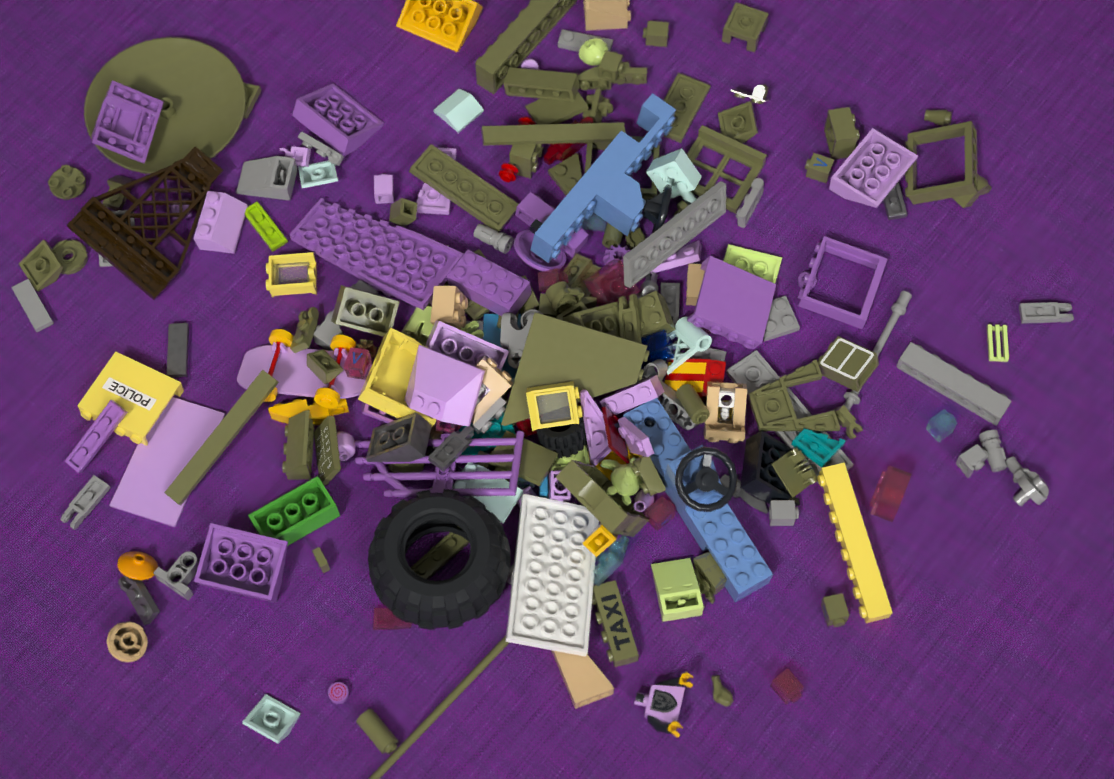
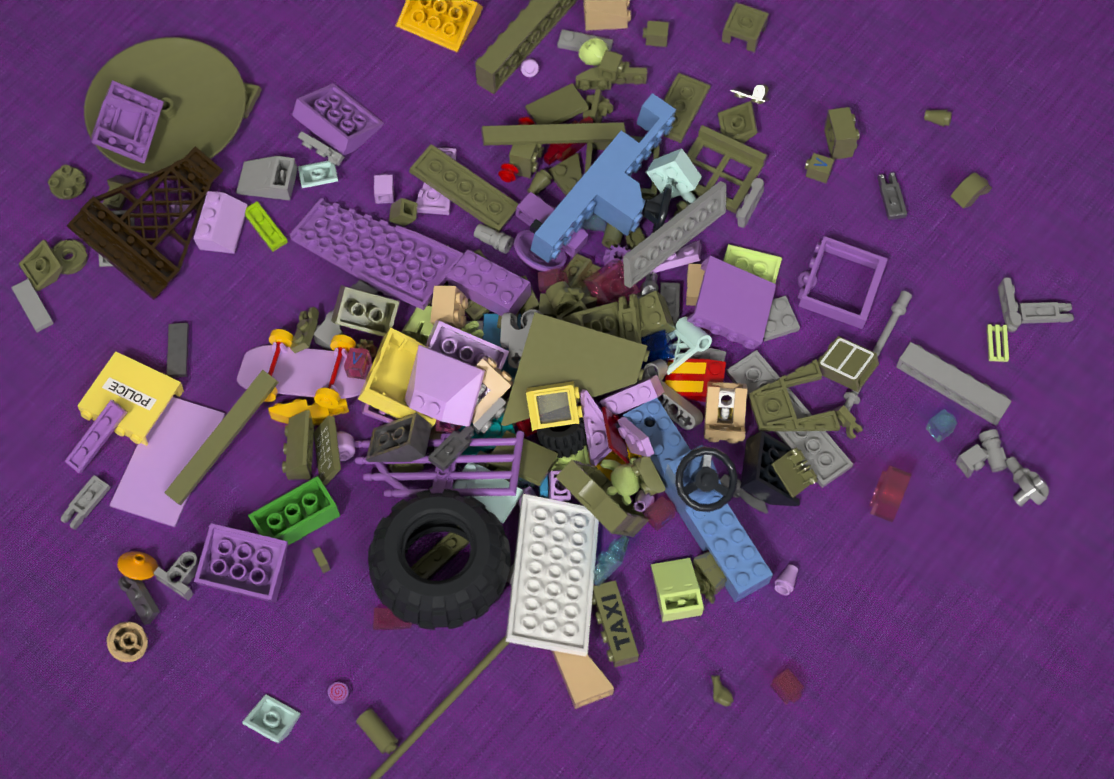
light yellow window [266,252,317,297] -> none
lavender plate [280,146,311,167] -> none
olive slope [307,349,343,384] -> none
light aqua slope [434,89,484,133] -> none
olive brick [503,67,580,102] -> none
yellow slope [582,523,618,557] -> none
torso [635,673,694,737] -> none
olive brick [676,384,710,424] -> none
light grey brick [769,500,799,526] -> none
teal wing [791,429,846,468] -> none
light yellow brick [817,463,892,623] -> none
olive brick [821,593,849,627] -> none
lavender slope [829,128,918,208] -> none
olive window [905,121,978,205] -> none
none -> olive cone [527,169,552,195]
none -> lavender cone [775,565,798,595]
none -> light grey hinge [998,278,1022,333]

